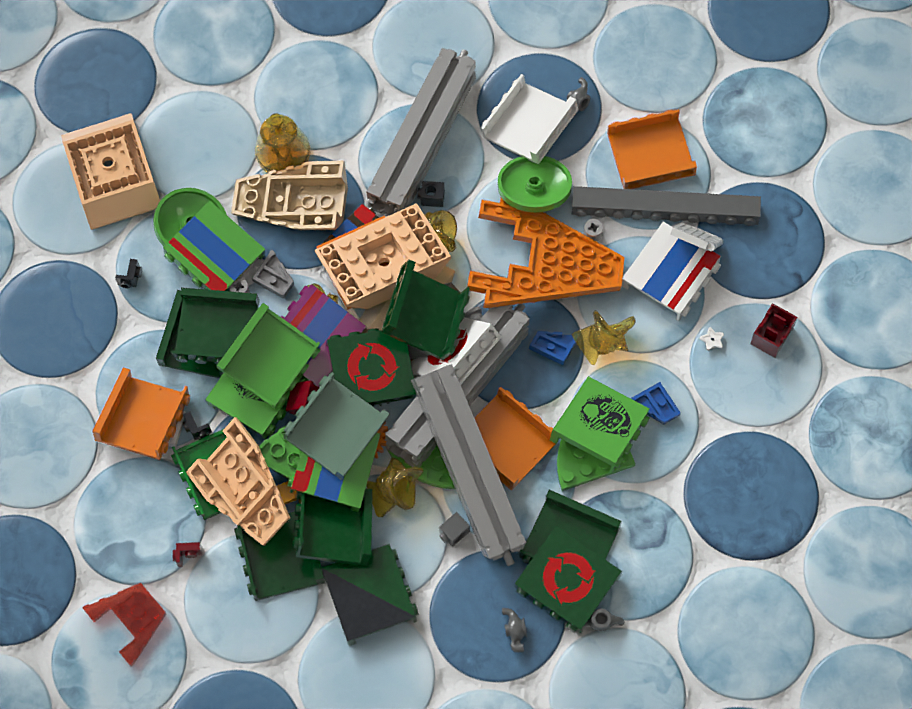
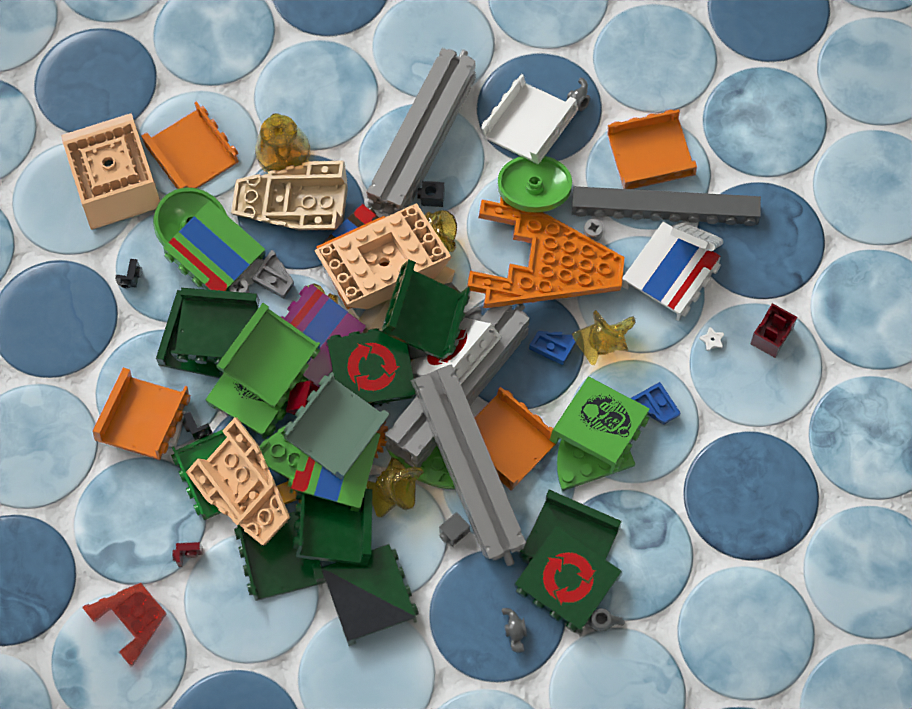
none -> orange panel [141,101,238,189]

